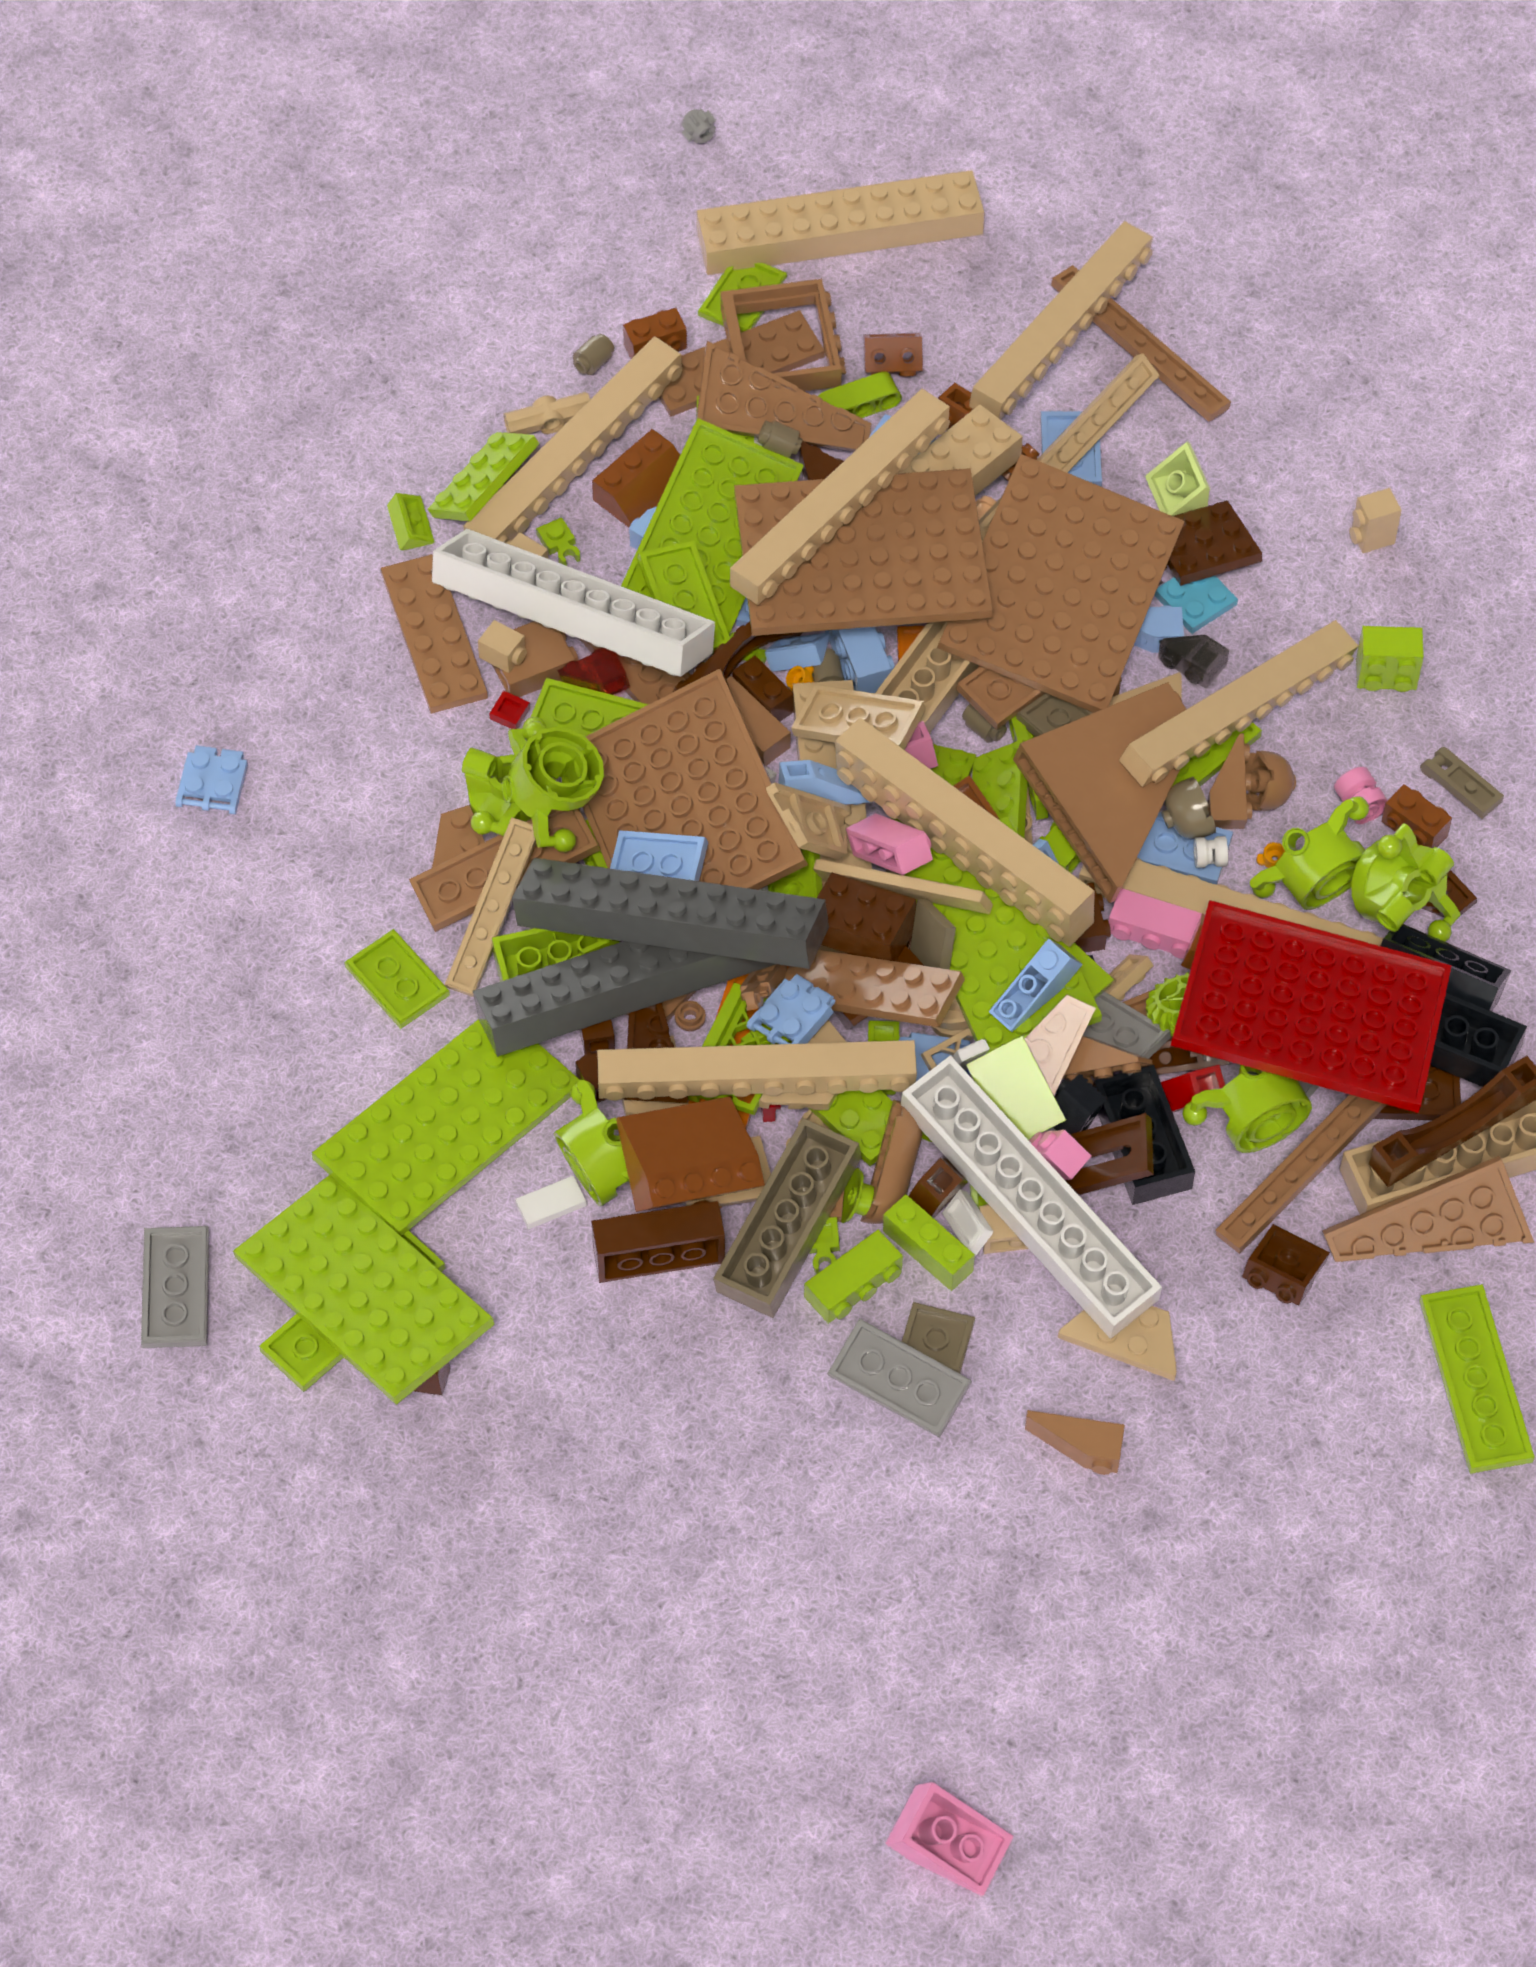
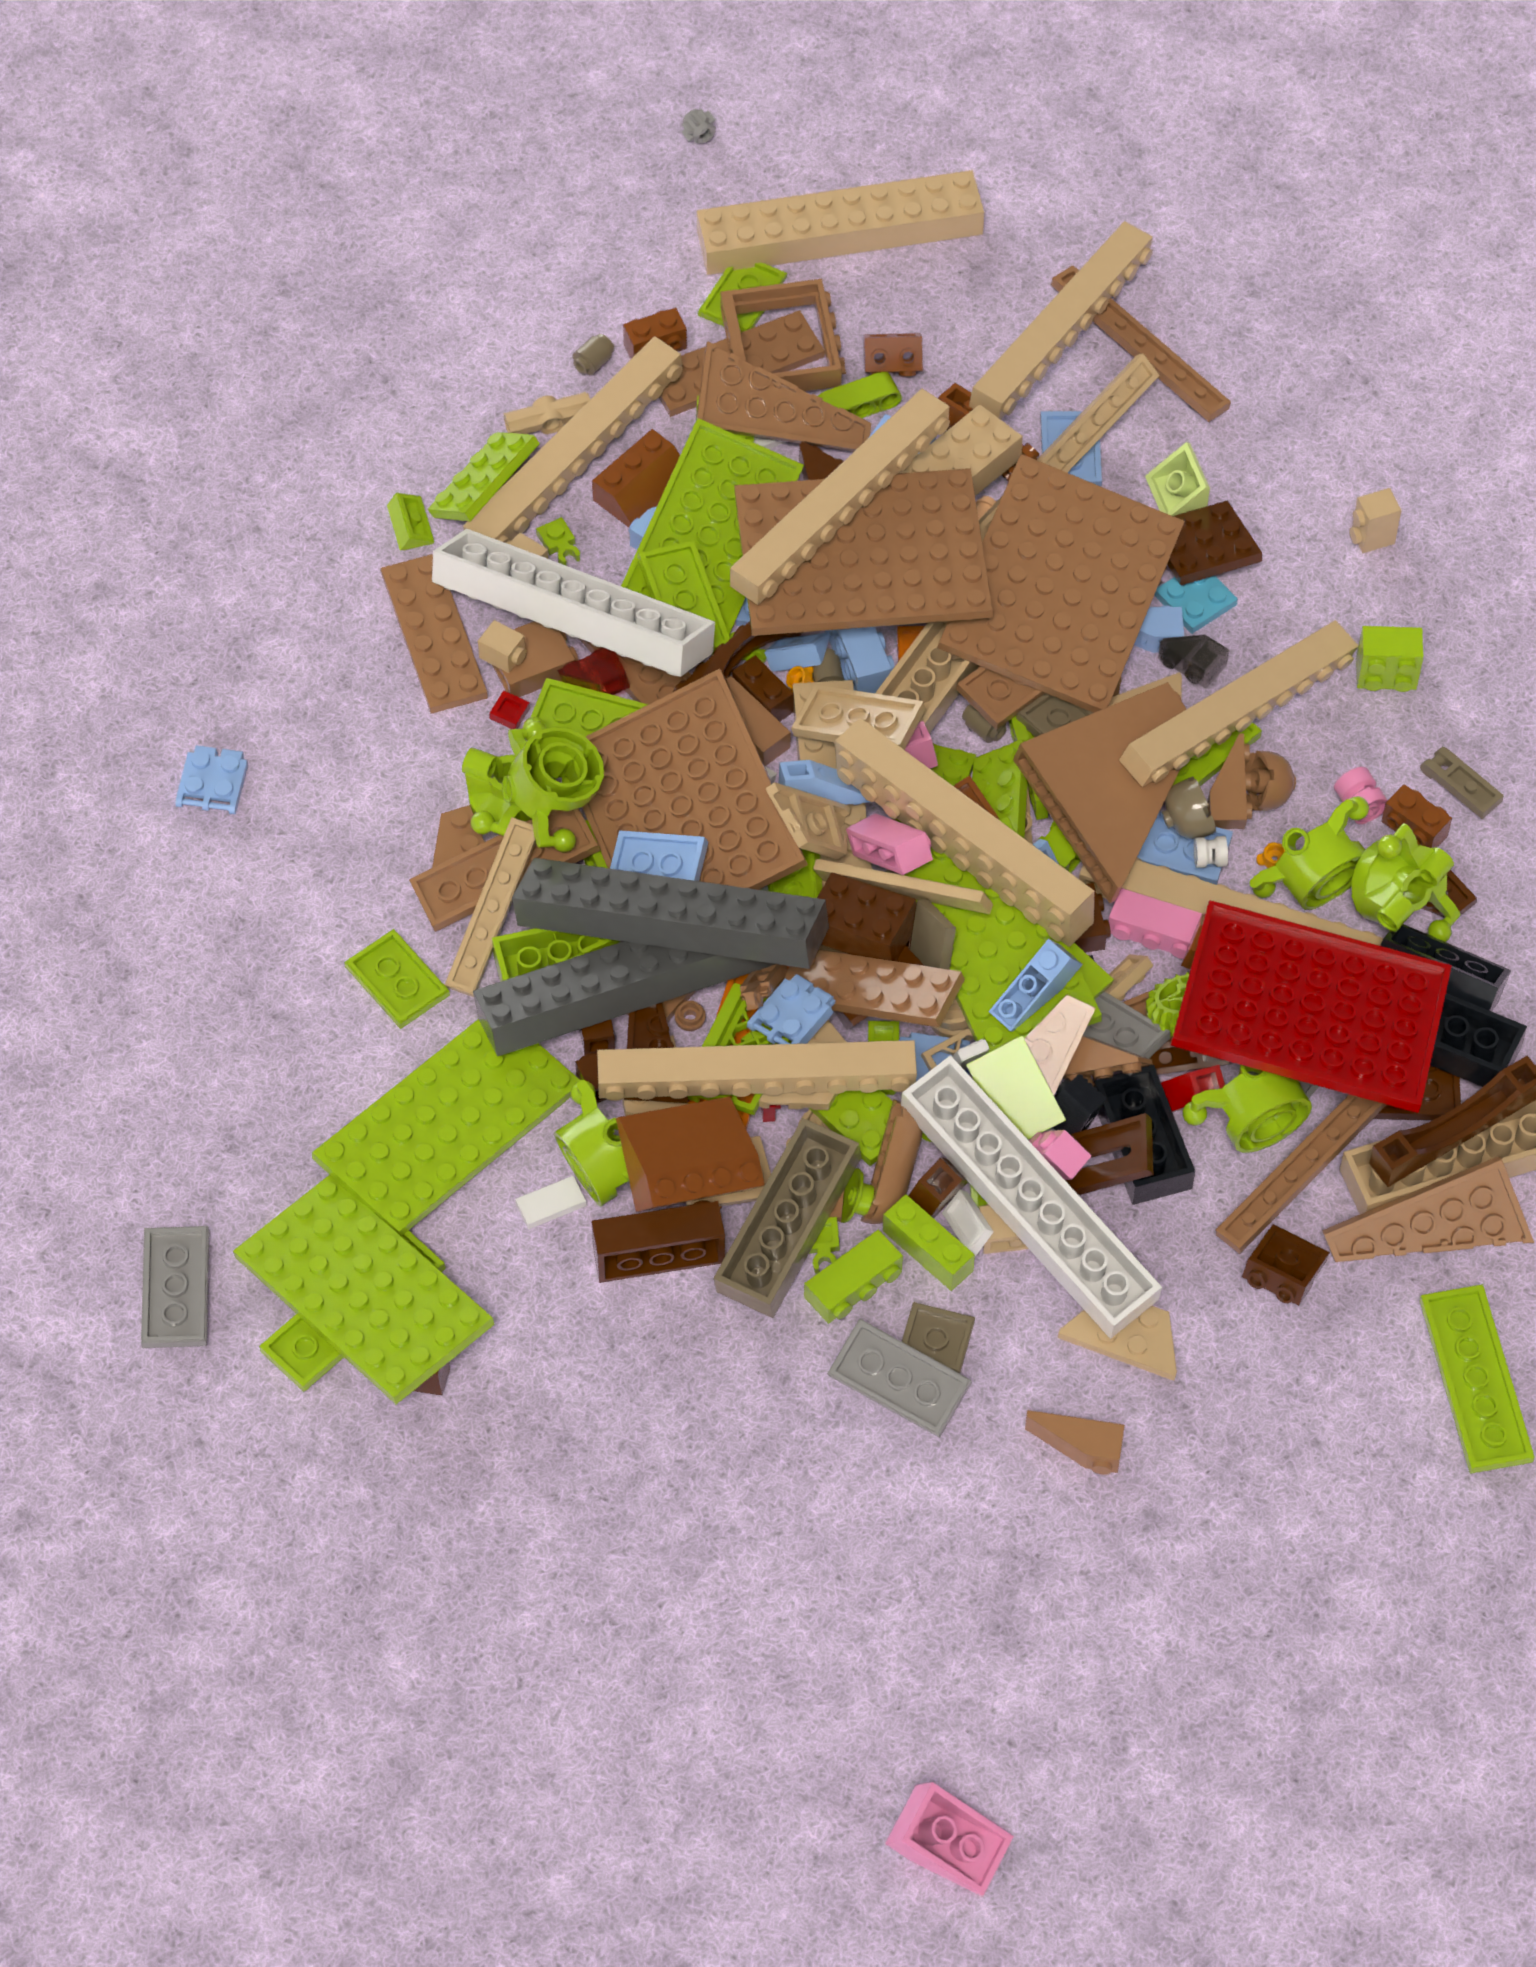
dark tan brick [757,420,803,458] -> none

